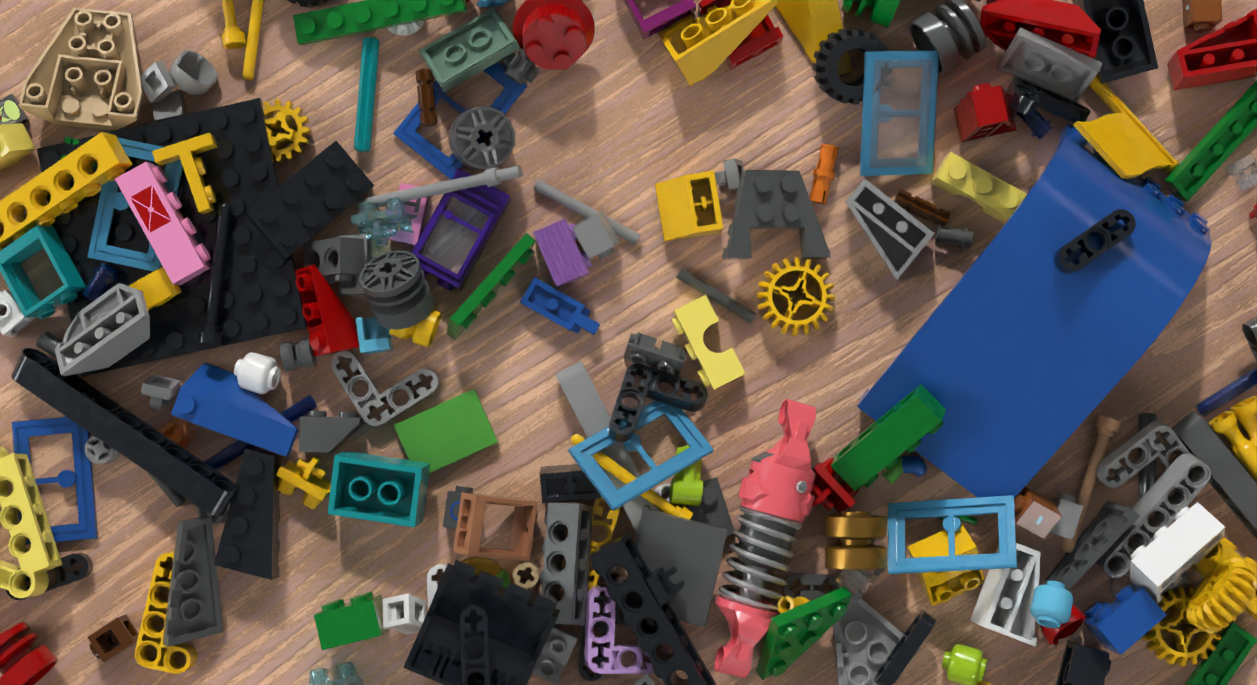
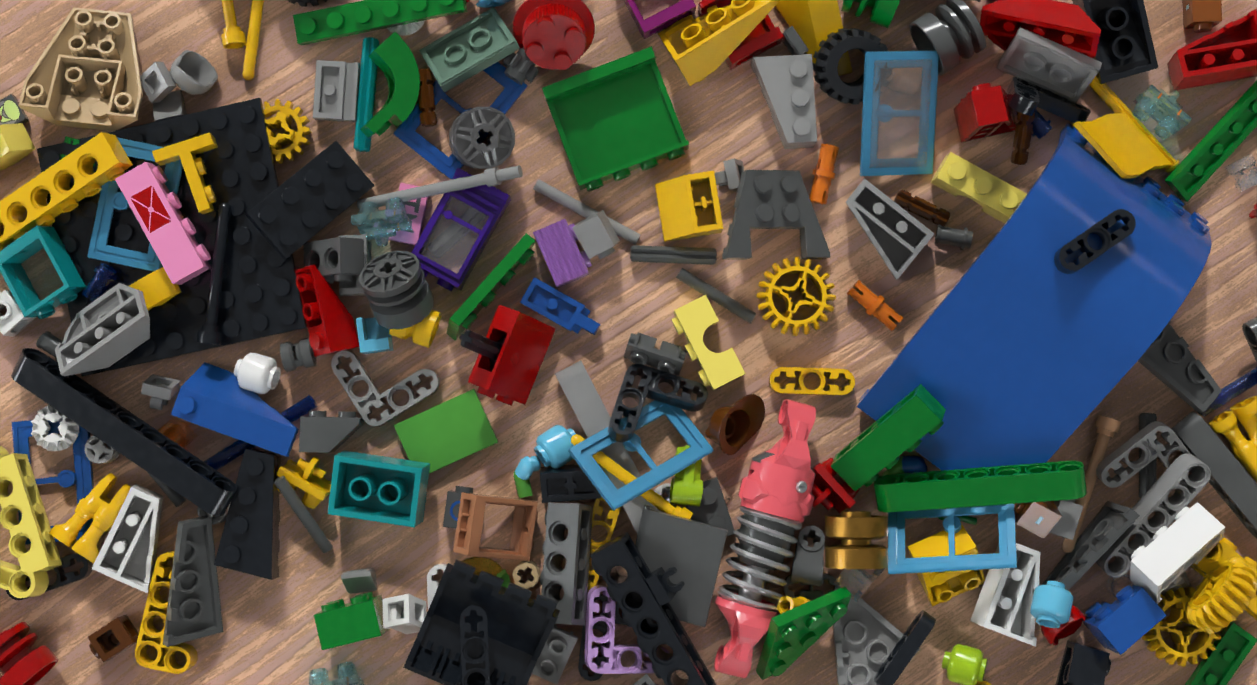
none -> white gear [31,405,79,451]
none -> yellow piece [49,473,131,563]
none -> white wedge [92,484,163,593]
none -> dark grey bar [274,476,333,553]
none -> light grey plate [313,60,360,122]
none -> light grey slope [341,568,377,594]
none -> green arch [360,31,420,138]
none -> red piece [459,305,556,406]
none -> arm [513,456,541,498]
none -> medium azure head [534,425,576,469]
none -> green panel [542,46,689,192]
none -> dark grey axle [630,245,717,265]
none -> reddish brown piece [705,394,765,455]
none -> light grey wedge [751,54,817,149]
none -> yellow beam [769,367,855,396]
none -> dark grey tile [782,26,809,55]
none -> dark grey piece [791,525,825,586]
none -> orange pin [847,280,904,331]
none -> green beam [873,461,1087,512]
none -> reddish brown axle [1011,112,1035,165]
none -> clear light blue hips [1132,84,1192,140]
none -> dark grey wing [1138,321,1222,414]

